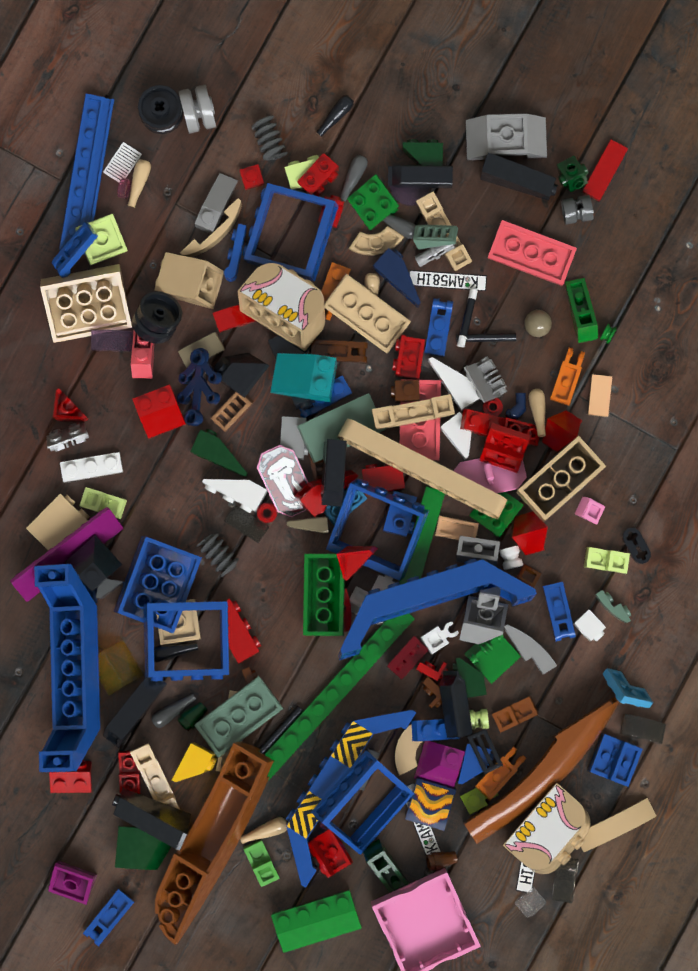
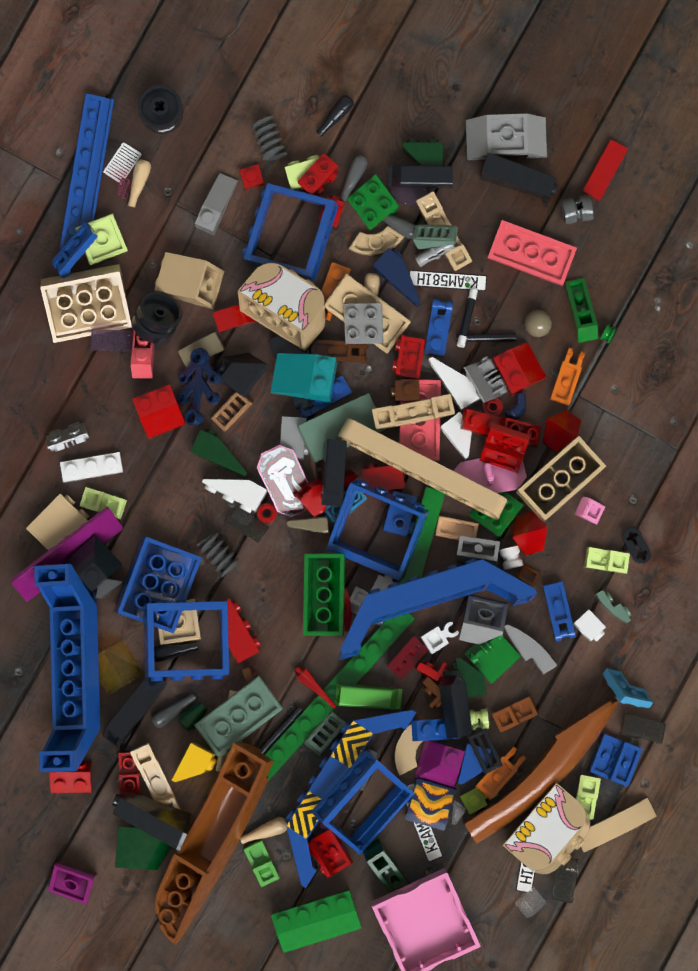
red slope [53,388,88,422] -> none
blue plate [83,889,135,947] -> none
light grey wheel [179,84,216,134] -> none
tan slope [180,198,242,257] -> none
blue plate [224,224,247,282] -> none
red slope [336,546,378,581] -> none
reddish brown cone [426,851,457,872] -> none
light grey slope [476,587,501,611] -> none
tan piece [529,389,546,437] -> none
dark green brick [557,156,588,192] -> none
light nougat tile [588,374,612,417] -> none
none -> red piece [294,666,336,708]
none -> sand green slope [304,711,346,756]
none -> bright green piece [335,683,403,710]
none -> light grey hinge [344,302,384,344]
none -> clear slope [451,799,466,825]
none -> red slope [492,342,547,396]
none -> yellowish green slope [576,775,601,820]

